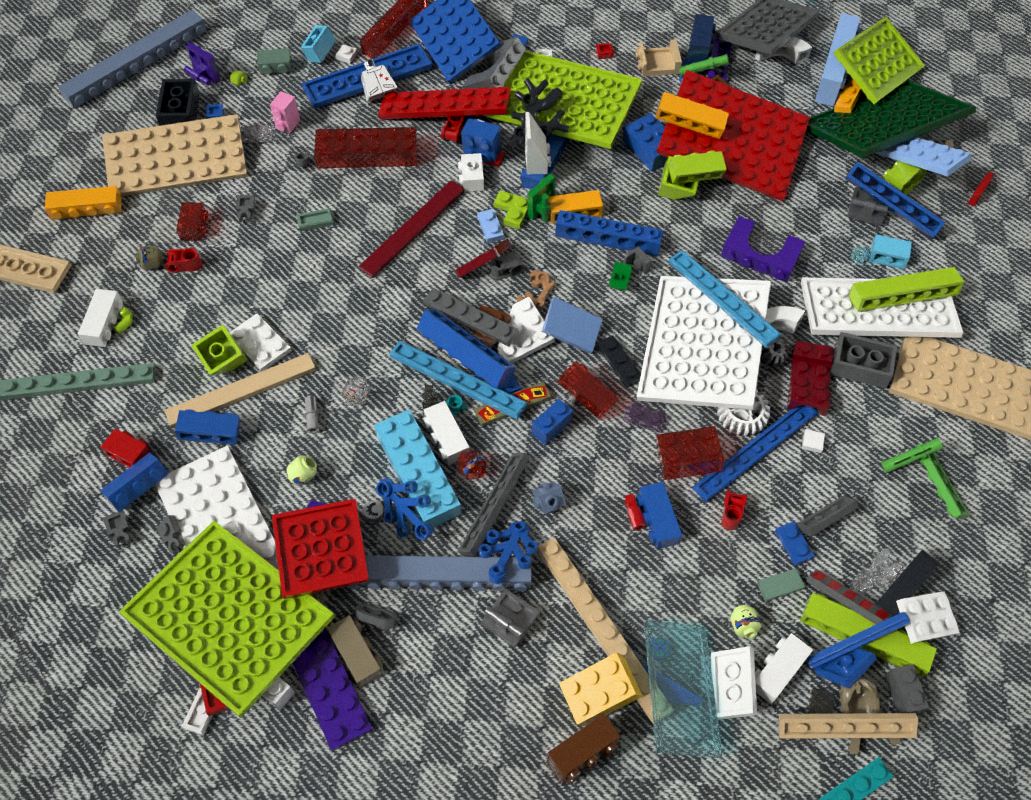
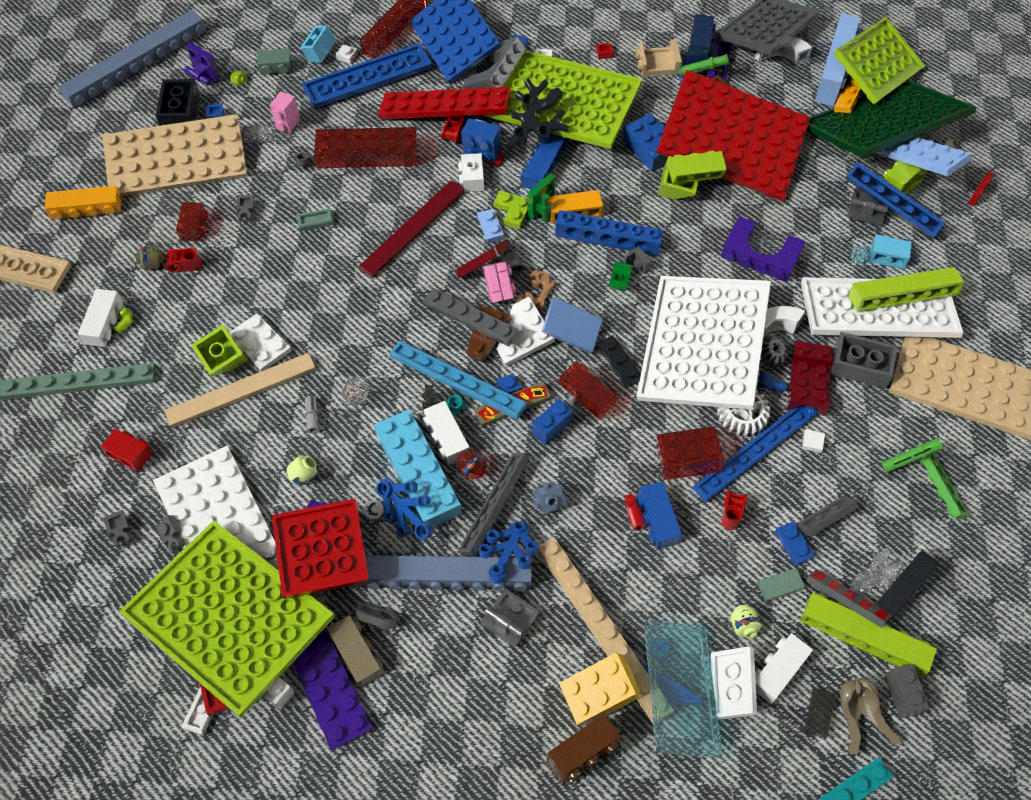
blue brick [100,453,169,512] -> none
blue brick [175,409,240,445] -> none
white torso [361,60,397,103] -> none
blue brick [416,309,516,389] -> none
white slope [525,112,551,175] -> none
clear purple plate [623,402,666,433] -> none
light orange brick [655,92,729,139] -> none
dark azure tile [668,250,781,349] -> none
tan plate [778,713,918,738] -> none
blue axle [807,612,910,669] -> none
blue tile [814,648,877,689] -> none
white plate [896,591,960,644] -> none
none -> bright pink brick [483,262,516,303]
none -> blue arm [760,372,787,391]

